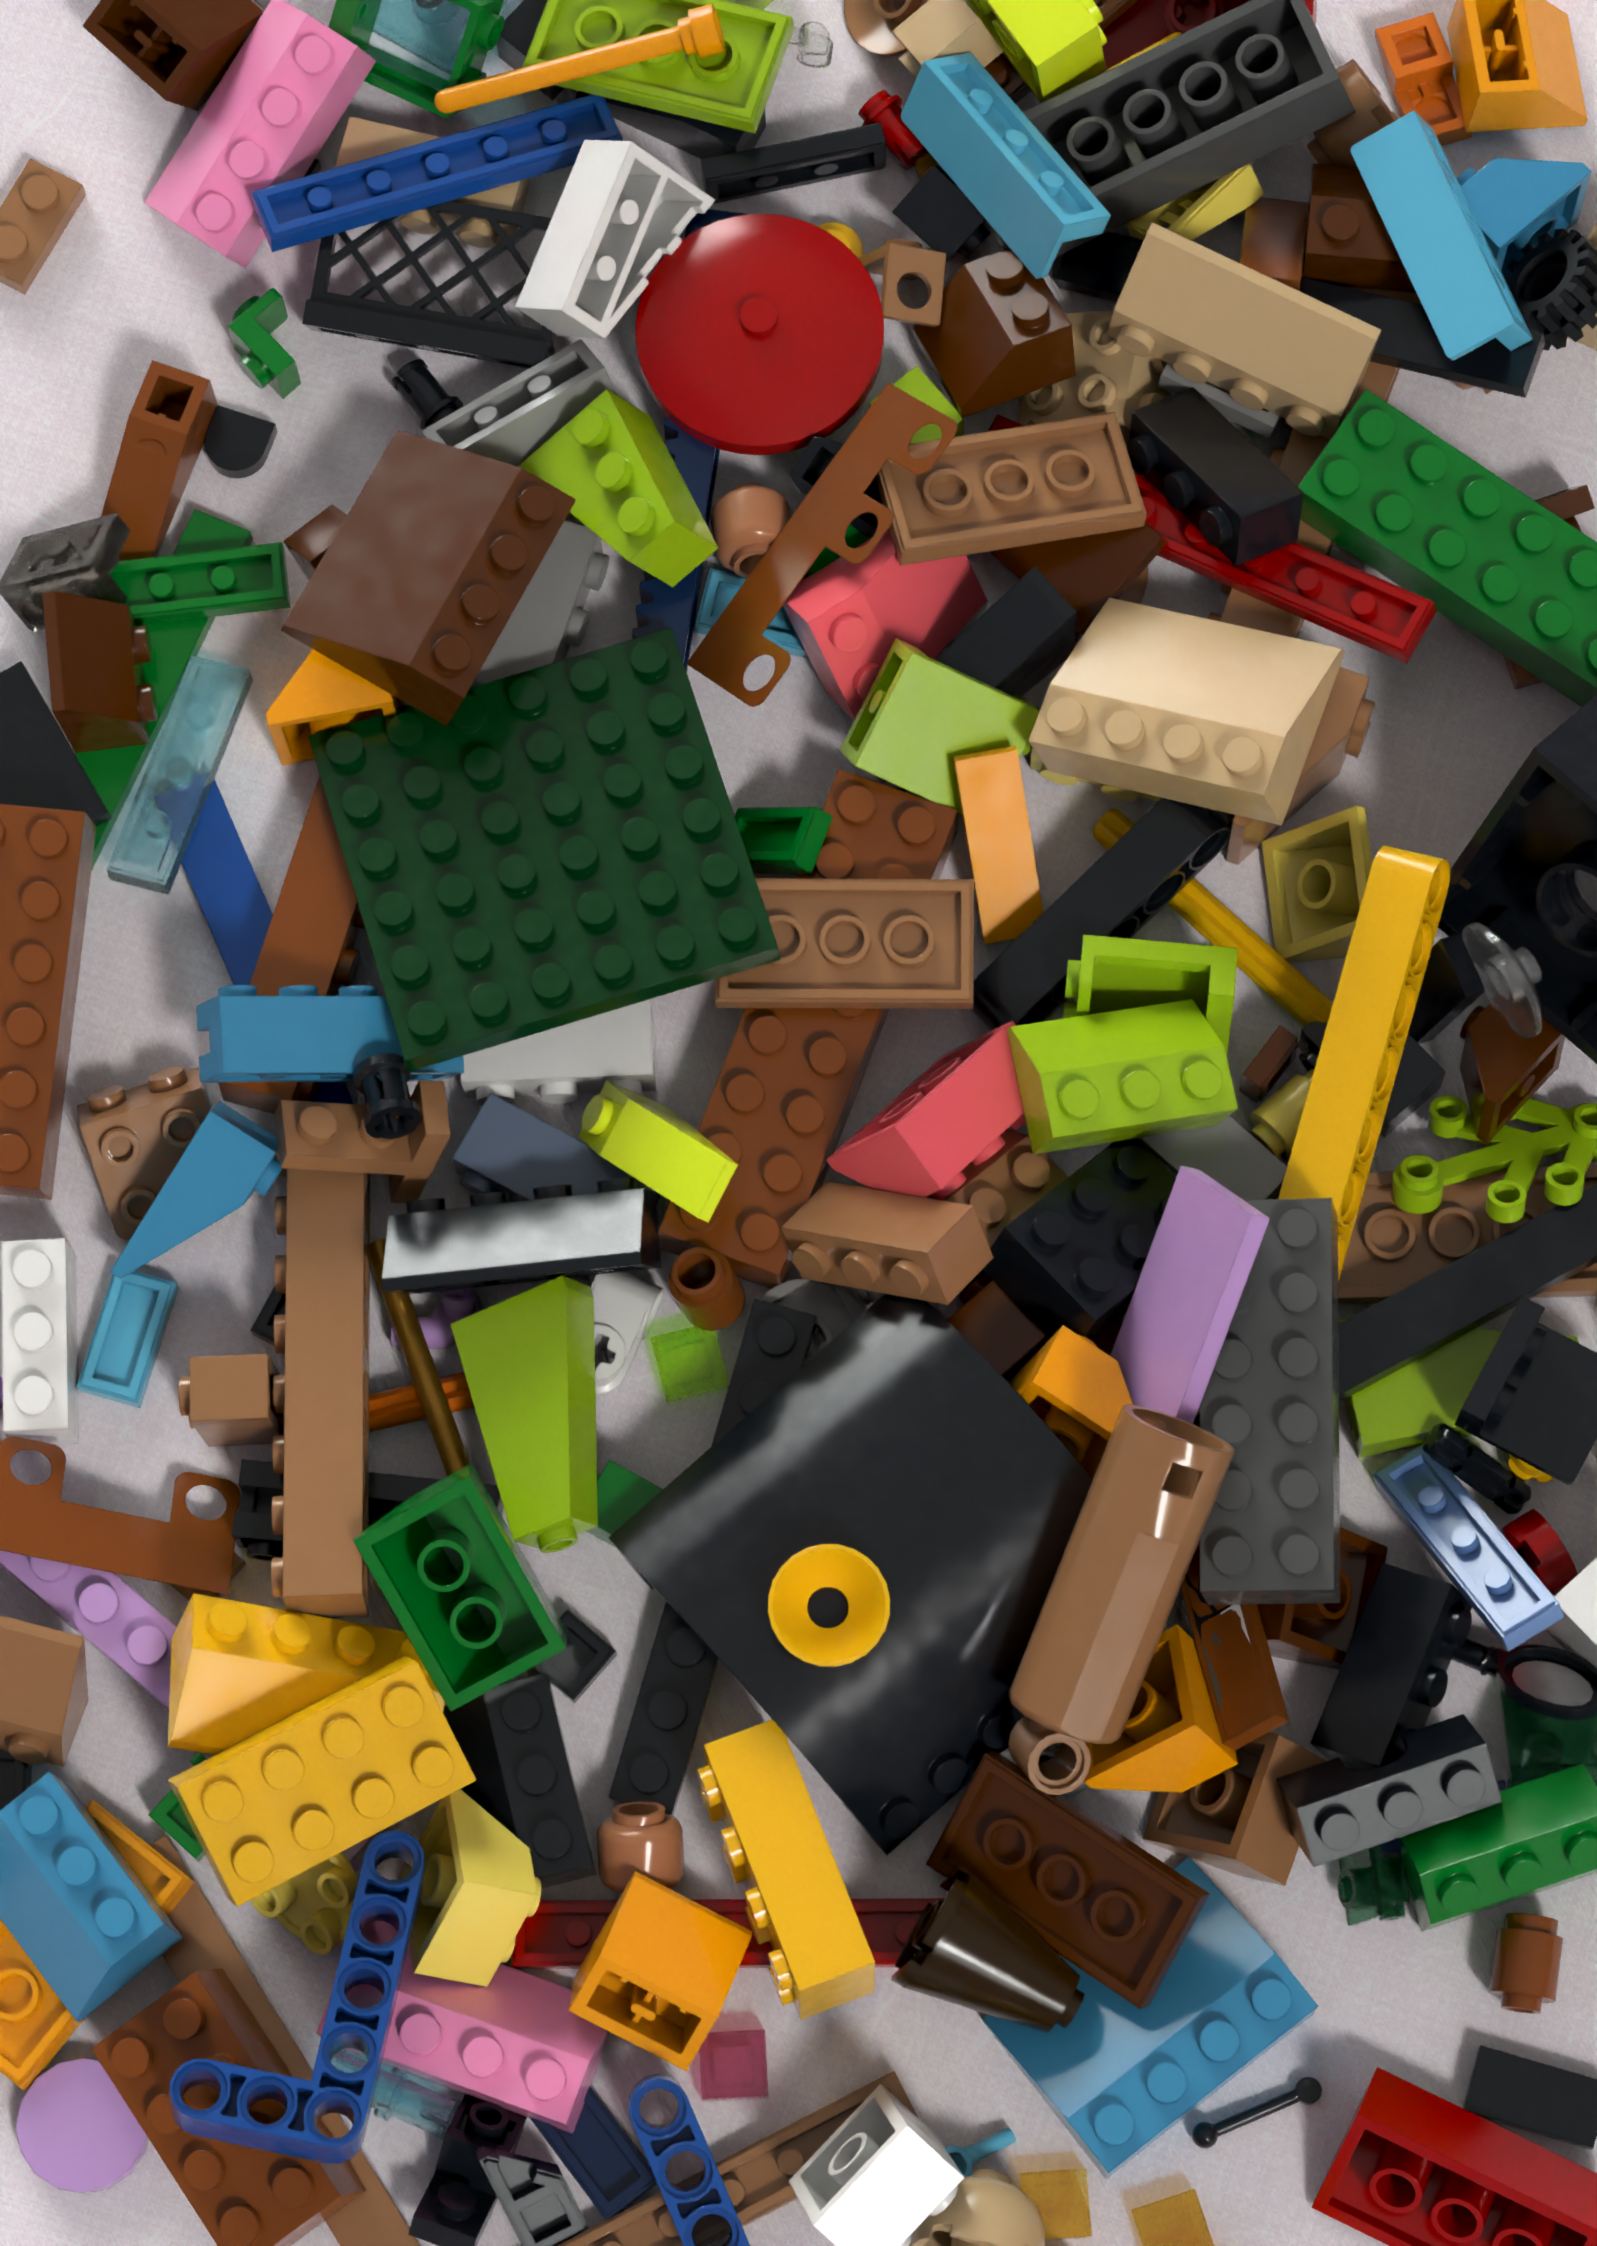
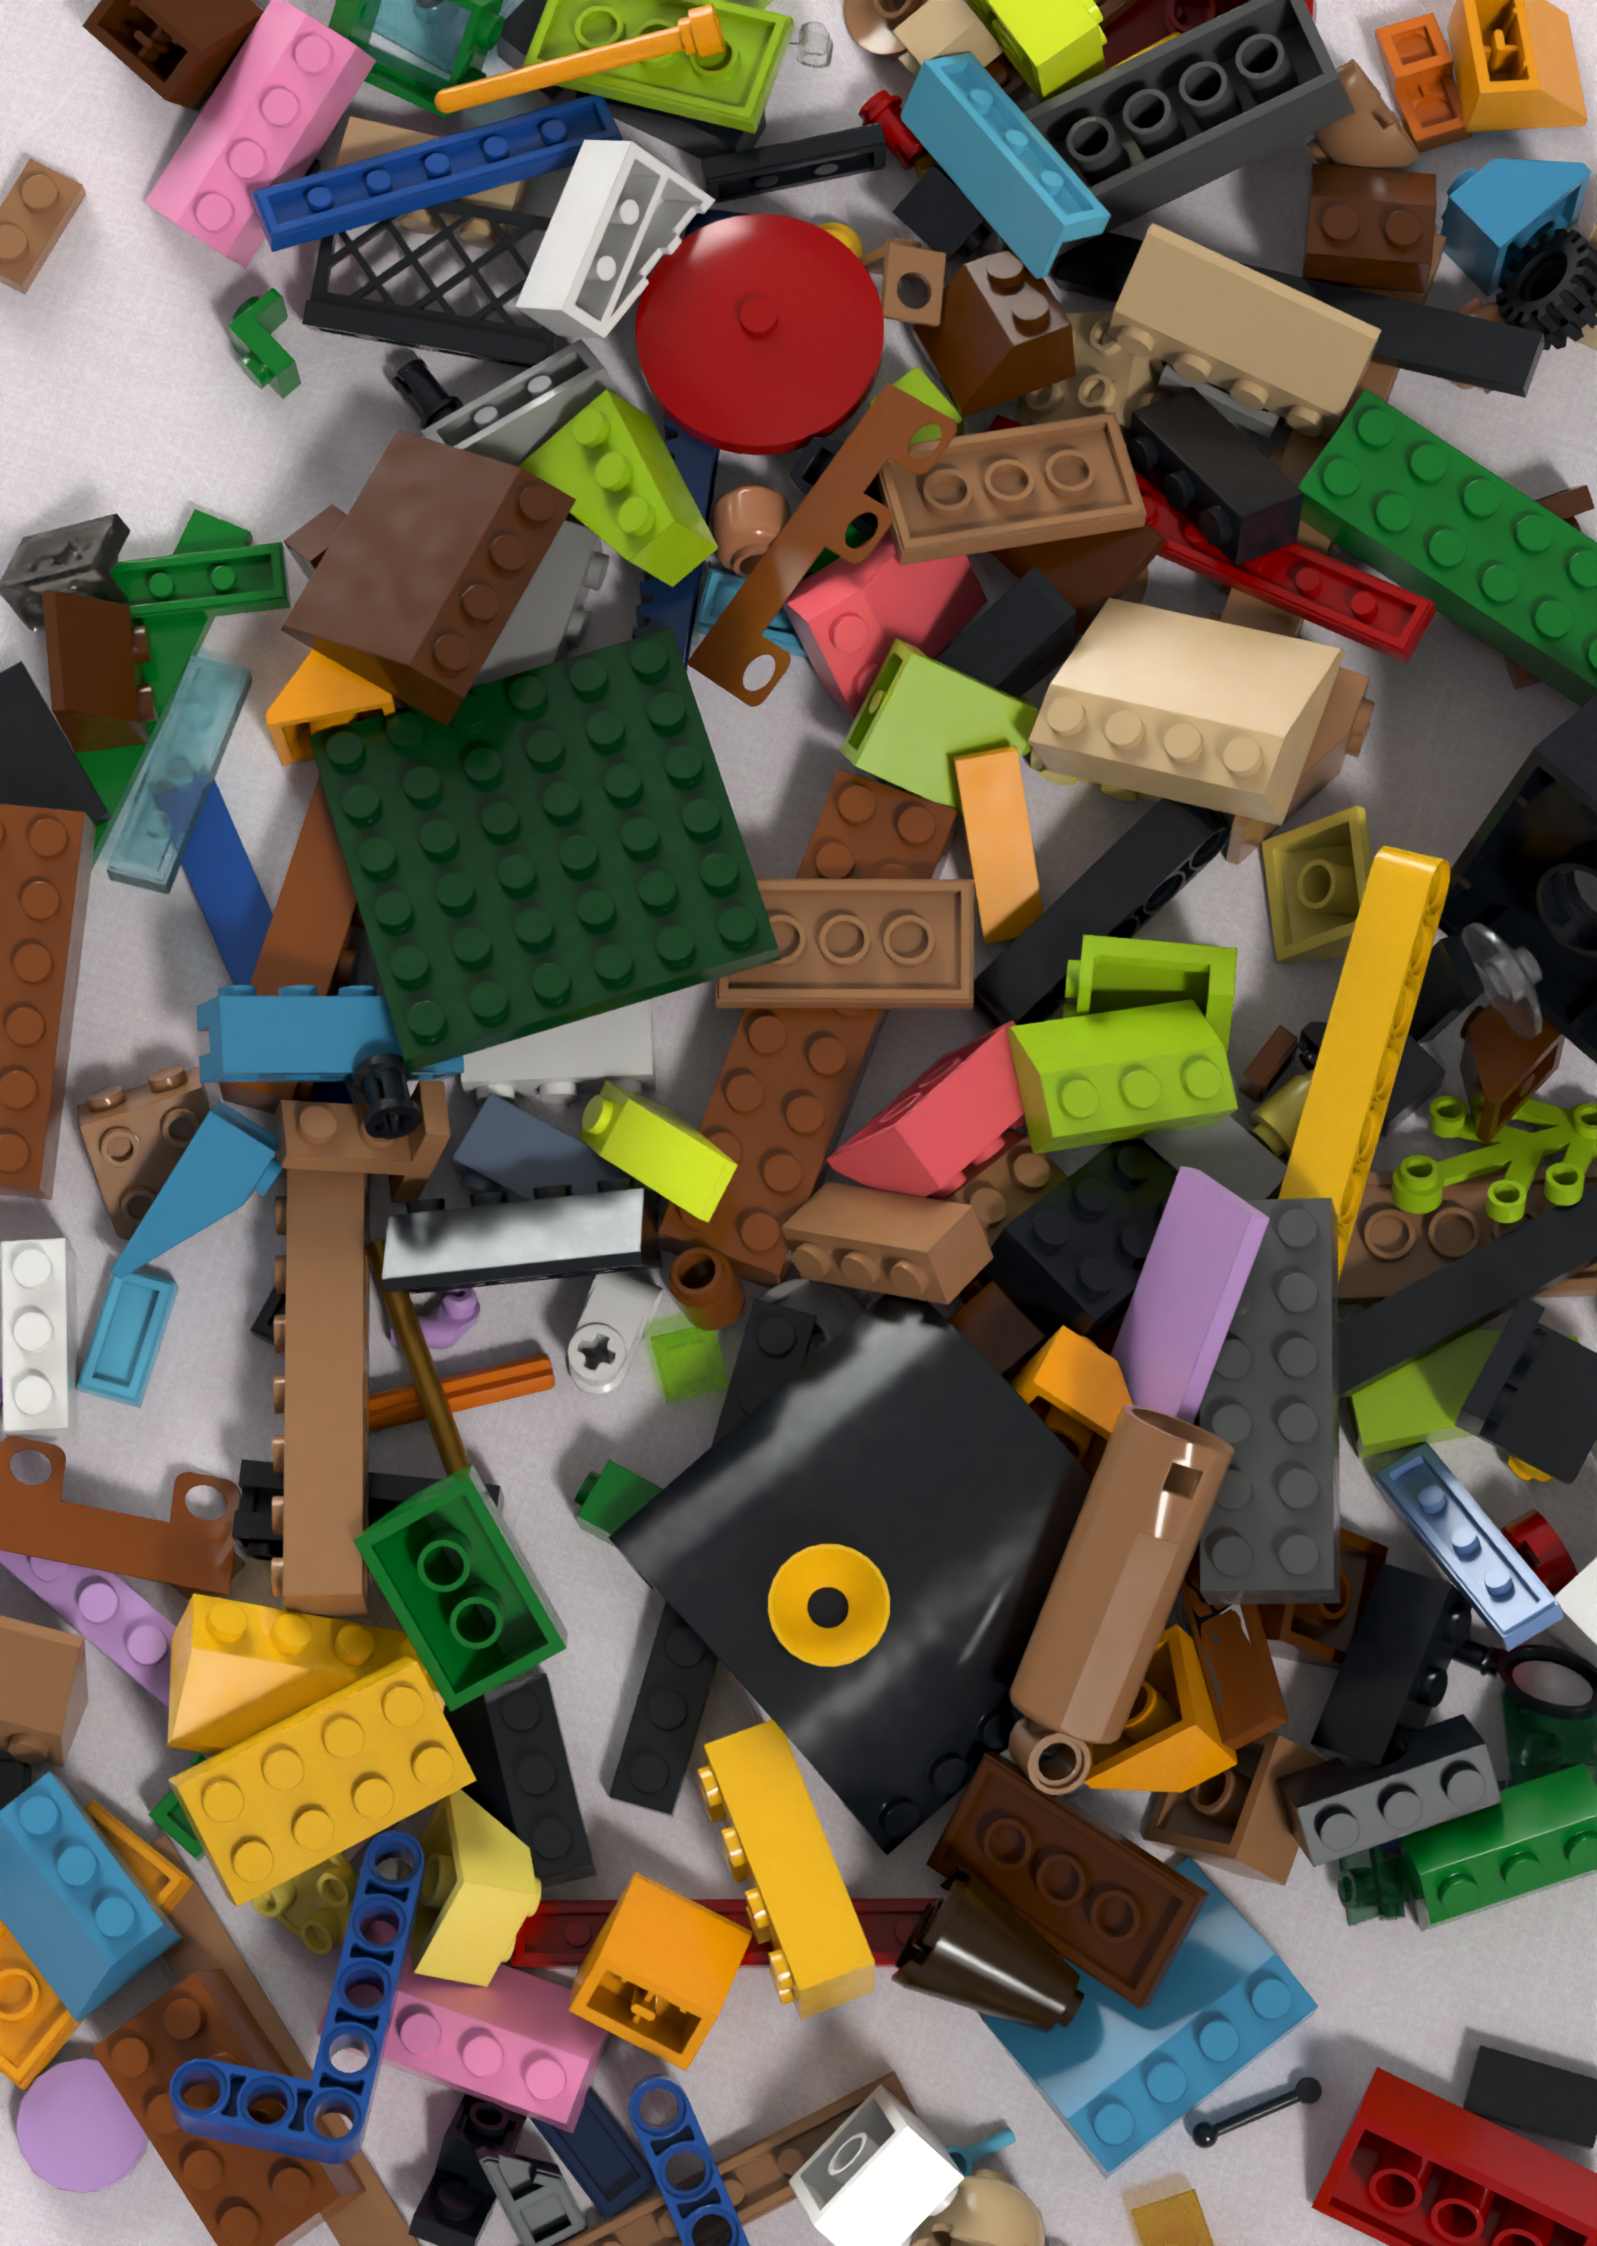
dark orange slope [92,360,218,561] -> none
medium nougat brick [178,1353,284,1447] -> none
black tile [205,405,278,478] -> none
clear light blue pin [331,2049,460,2140] -> none
lime slope [450,1275,598,1553] -> none
black tile [532,1609,617,1704] -> none
nougat head [597,1801,684,1893] -> none
clear pink tile [699,2029,769,2102] -> none
green tile [735,807,833,874] -> none
clear yellow tile [1019,2168,1092,2241] -> none
yellow axle [1092,809,1333,1027] -> none
light yellow slope [1126,163,1264,241] -> none
dark orange tile [1239,197,1308,291] -> none
medium azure panel [1350,110,1533,360] -> none
black axle [1422,1423,1531,1514] -> none
dark orange brick [1489,1913,1563,2014] -> none

